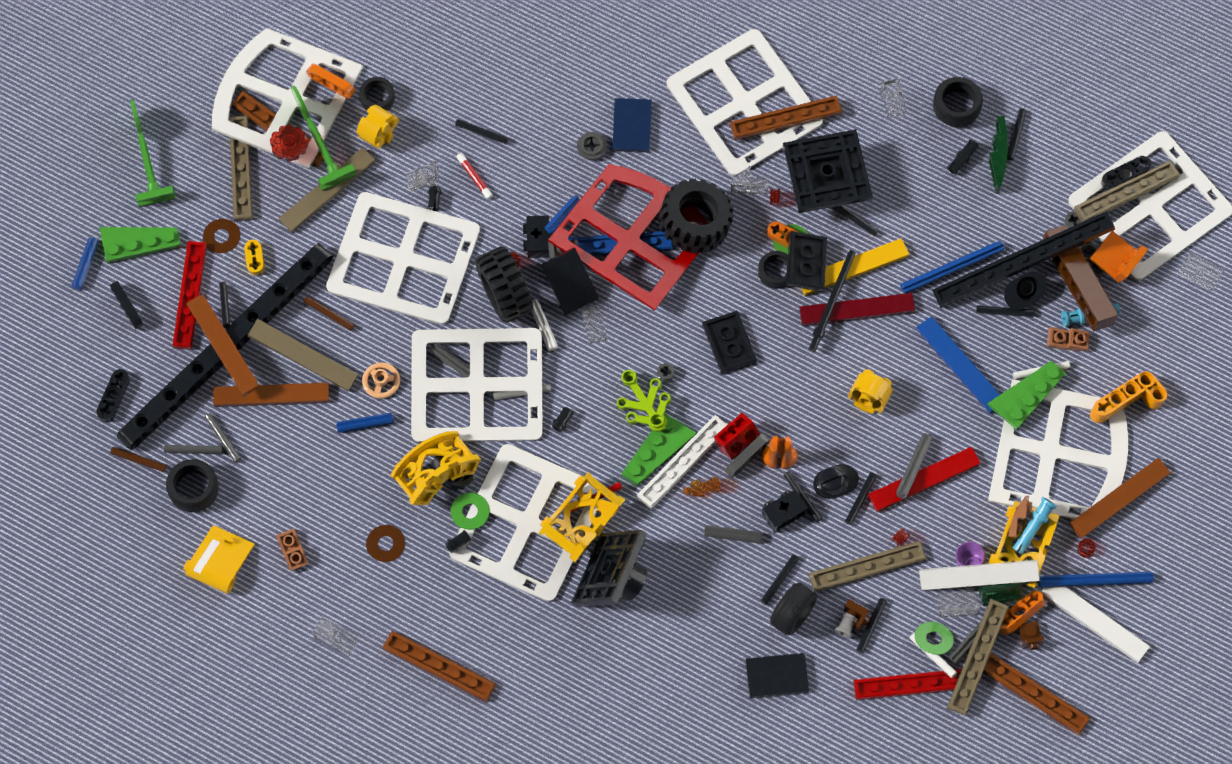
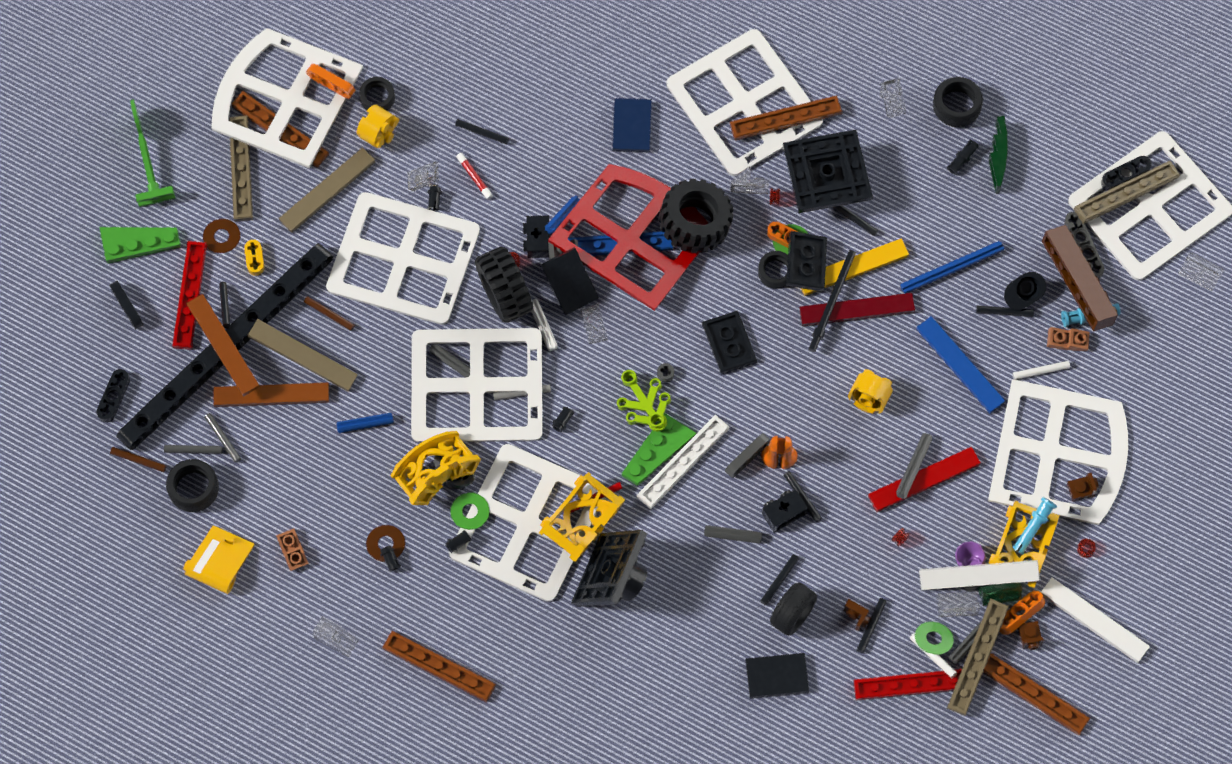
blue axle [72,237,98,290] -> none
clear red plant [270,124,308,162] -> none
bright green piece [291,85,356,191] -> none
light nougat piece [362,363,400,399] -> none
dark grey gear [577,132,607,161] -> none
clear orange piece [683,476,721,497] -> none
red brick [713,413,760,460] -> none
dark tan tile [809,541,927,593] -> none
black piece [813,464,859,499] -> none
light grey bush [835,613,859,639] -> none
black bar [844,472,877,525] -> none
black plate [932,211,1115,308] -> none
bright green wing [987,361,1066,430] -> none
black bar [1007,108,1026,161] -> none
nougat slope [1008,495,1032,537] -> none
blue axle [1038,572,1154,587] -> none
dark orange tile [1069,457,1171,539] -> none
orange bracket [1090,231,1148,283] -> none
light orange beam [1090,371,1167,423] -> none
none -> black pin [380,545,401,572]
none -> reddish brown bracket [1067,473,1099,502]

